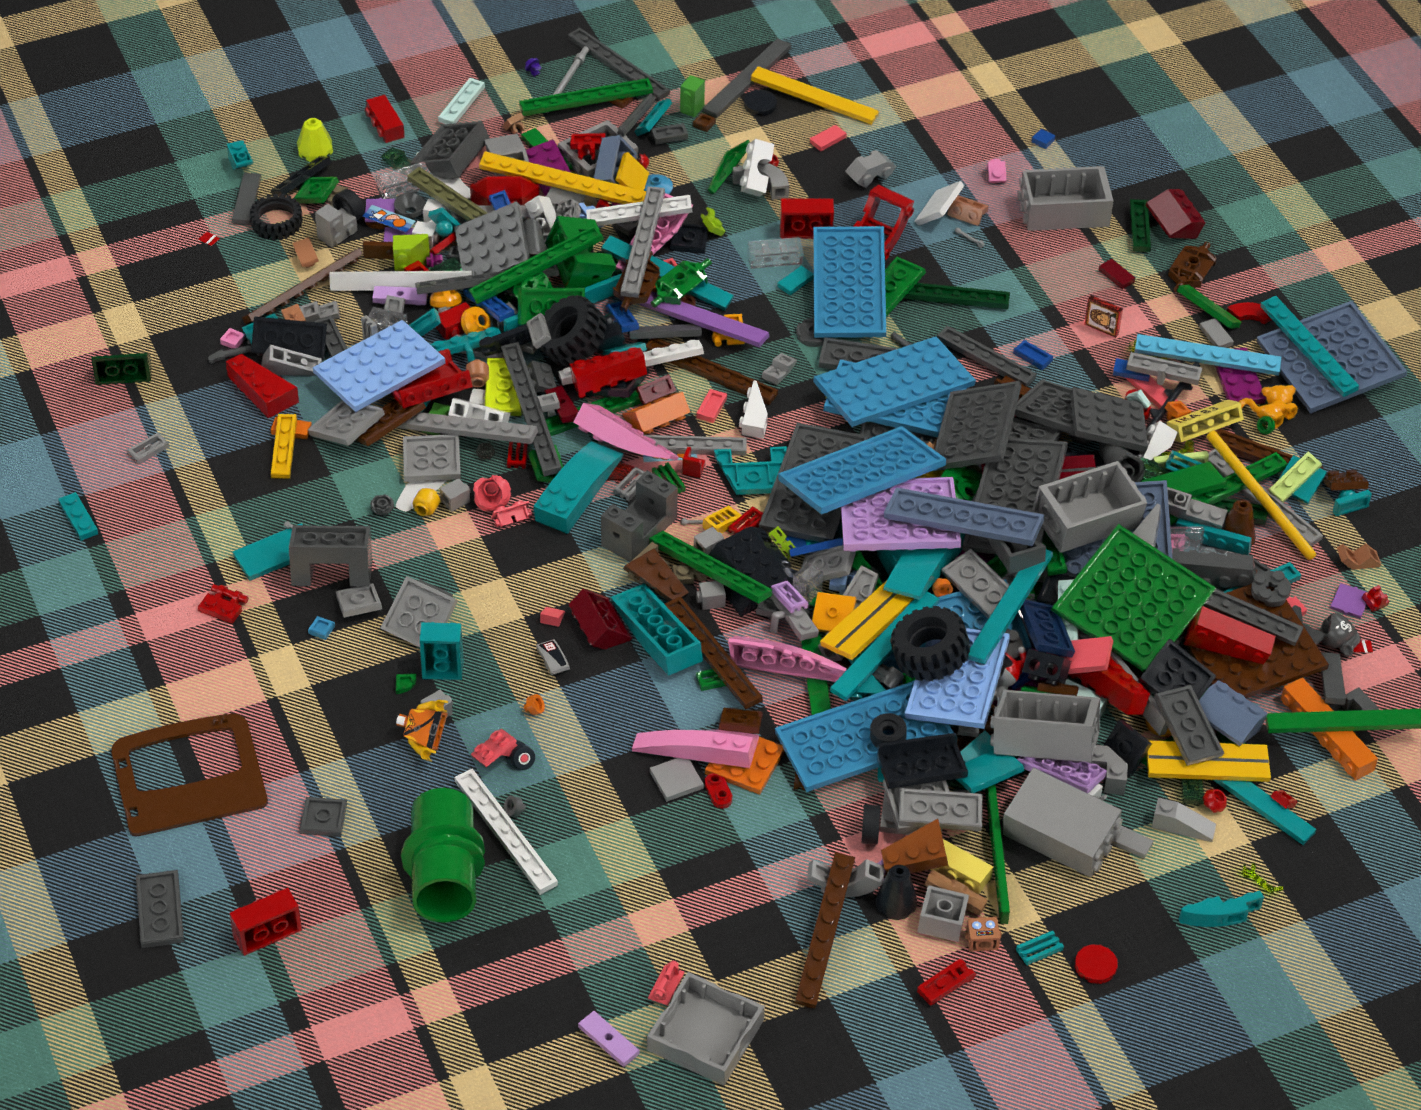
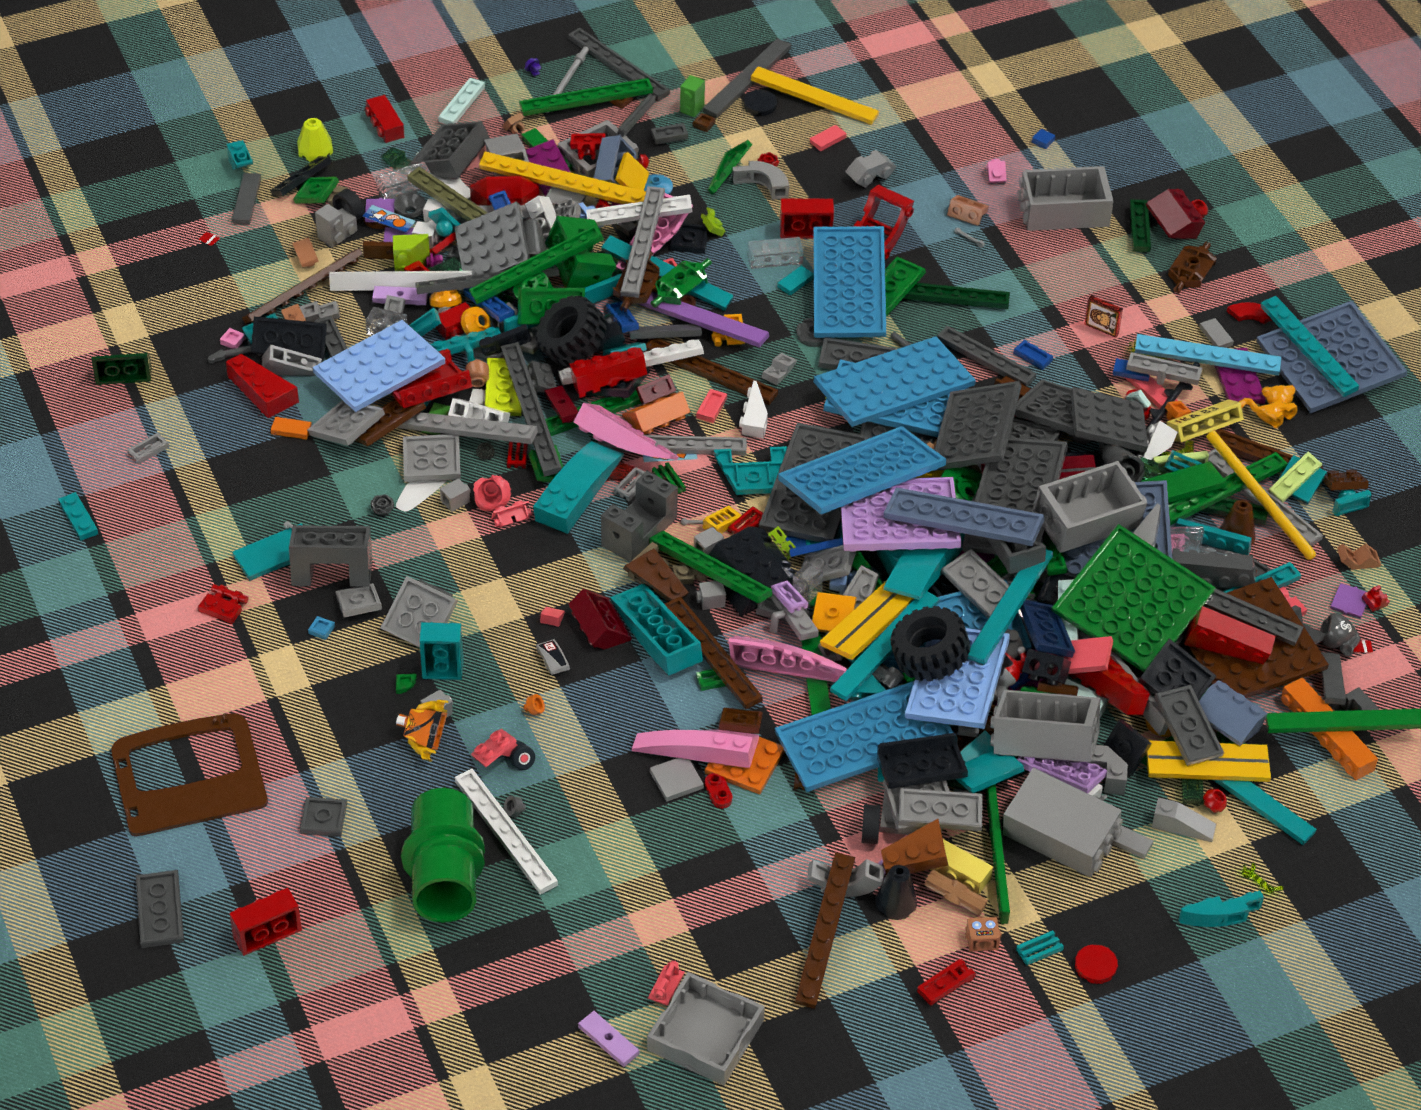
black tyre [250,194,302,240] -> none
yellow tile [271,414,297,478] -> none
light grey tile [361,315,378,340] -> none
yellow head [412,488,440,516] -> none
light grey tile [526,313,551,349] -> none
light grey tile [537,392,560,417] -> none
teal tile [634,98,673,136] -> none
red panel [682,447,705,478] -> none
white arch [740,139,774,197] -> none
black tyre [870,713,907,748] -> none
white tile [915,181,964,226] -> none
light grey slope [917,885,969,942] -> none
orange tile [932,578,953,597] -> none
dark red tile [1098,258,1136,289] -> none
light grey slope [1167,487,1228,529] -> none
green tile [1177,285,1242,328] -> none
dark grey plate [1251,571,1291,607] -> none
green plate [1257,416,1275,434] -> none
red tile [1270,790,1298,809] -> none
none -> red plate [1191,199,1208,218]

